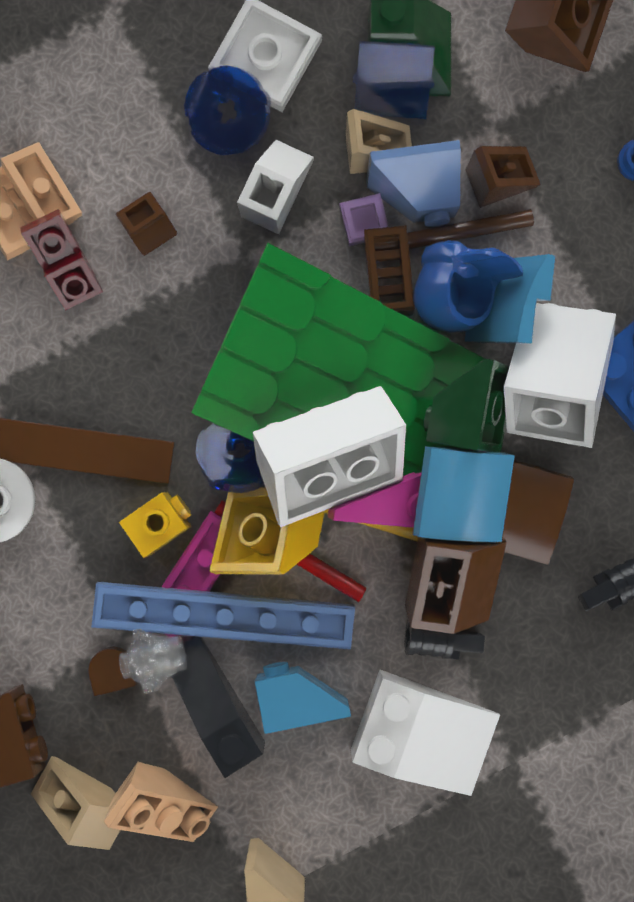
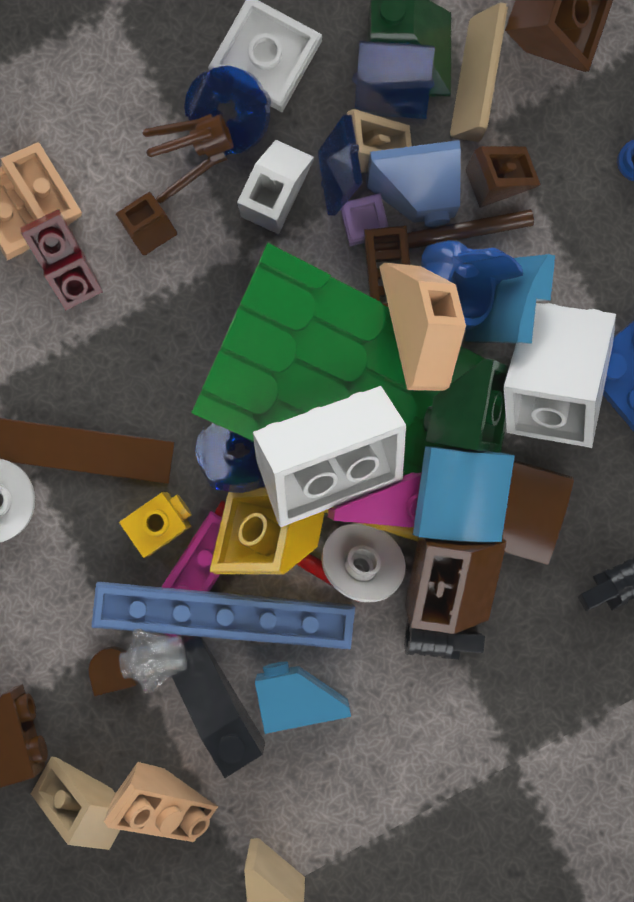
white slope [351,669,500,796] -> none
none -> reddish brown plant [142,114,233,204]
none -> clear blue piece [318,115,363,216]
none -> white dish [321,523,406,602]
none -> light nougat slope [380,263,466,391]
none -> tan slope [450,2,508,142]

